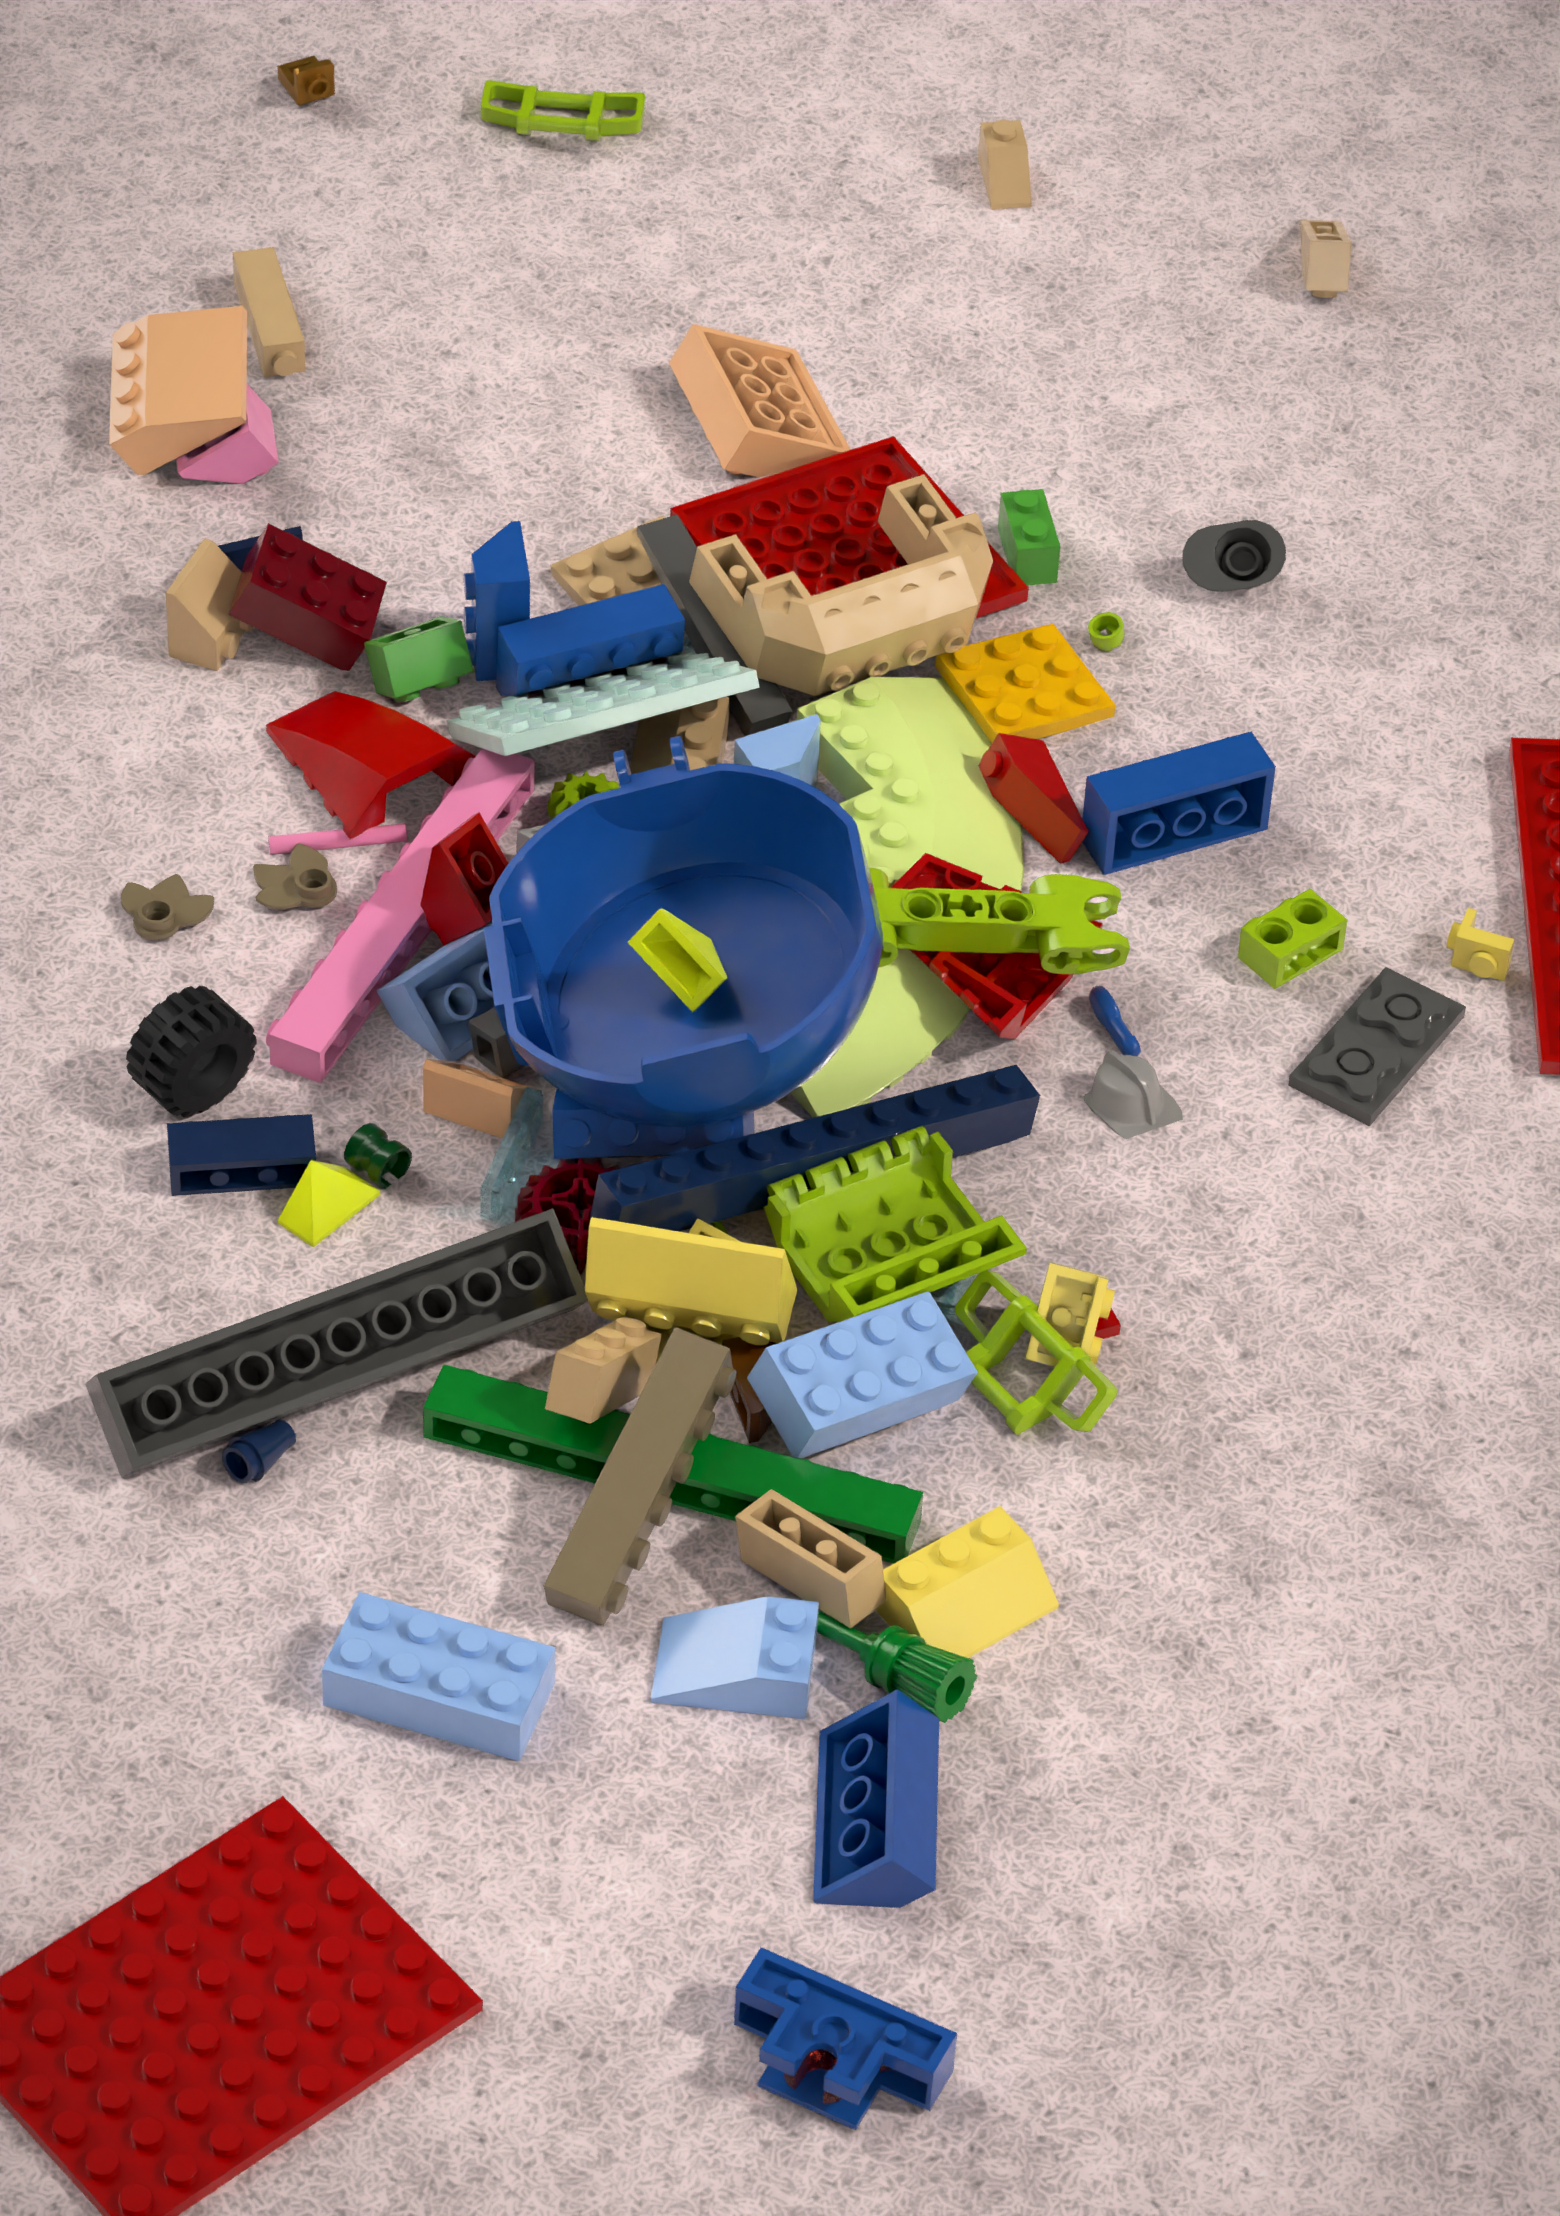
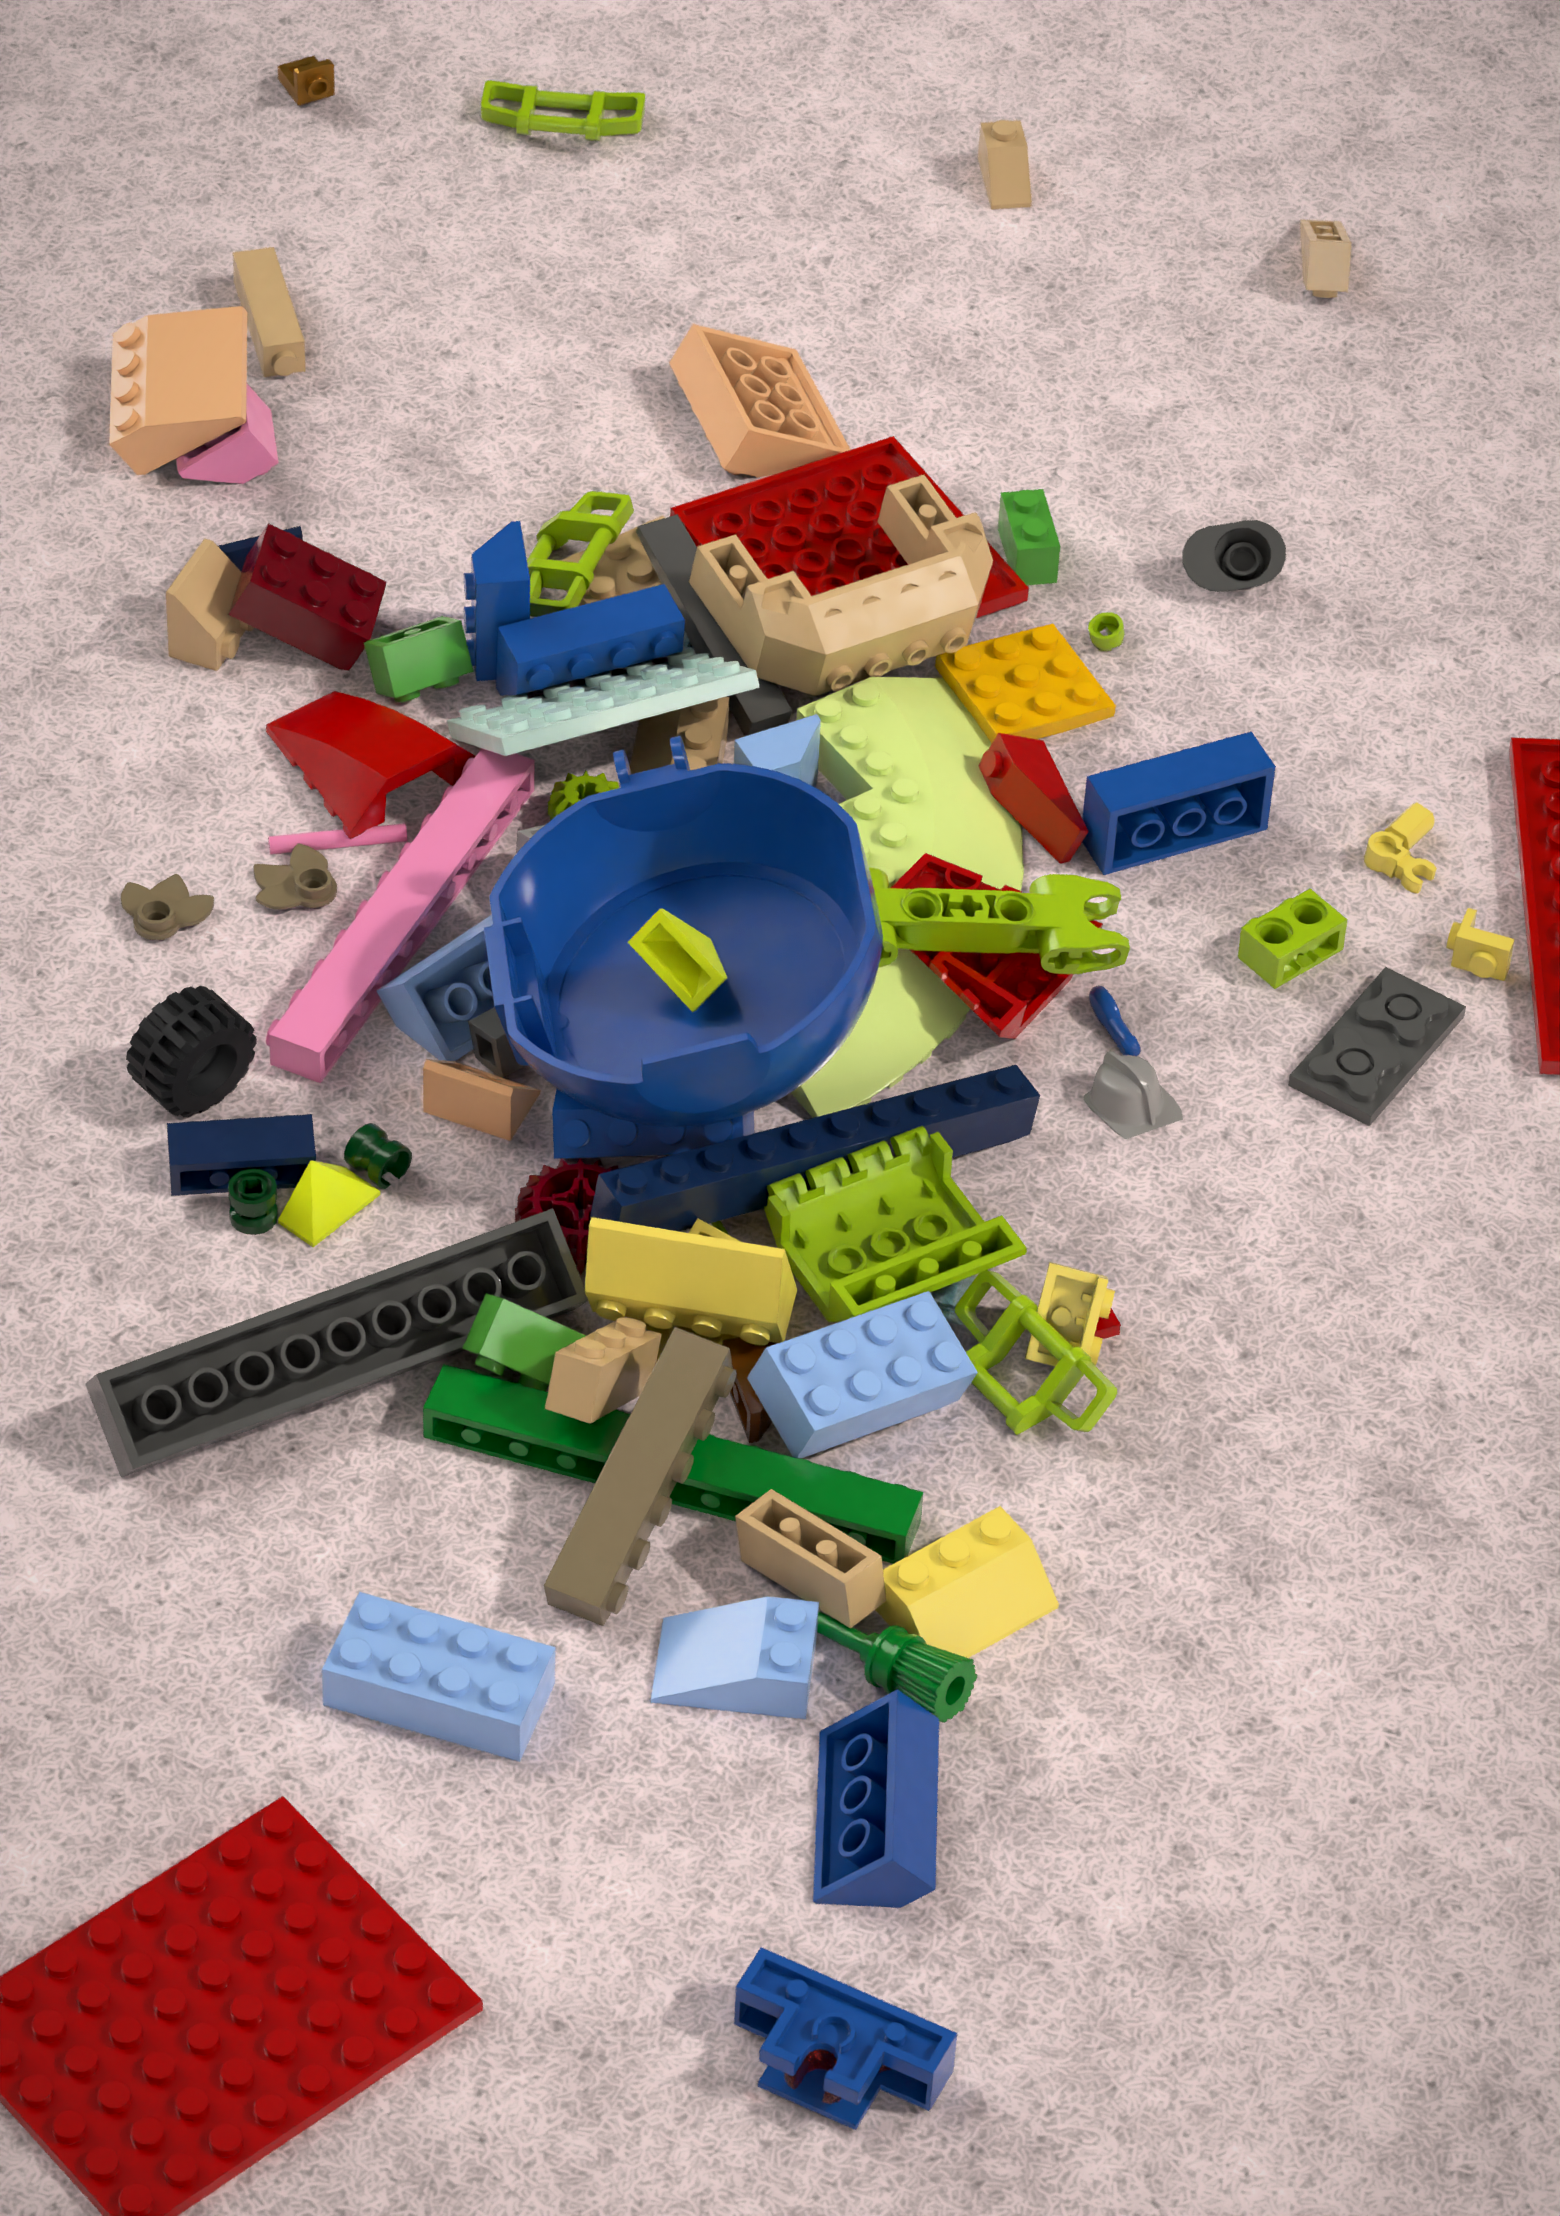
dark blue cone [222,1419,296,1483] -> none
red slope [420,812,509,945] -> none
clear light blue tile [480,1087,544,1221] -> none
none -> dark green wheel [228,1169,278,1235]
none -> bright green brick [463,1293,586,1391]
none -> lime bar [527,491,634,617]
none -> light yellow bar [1364,802,1437,894]

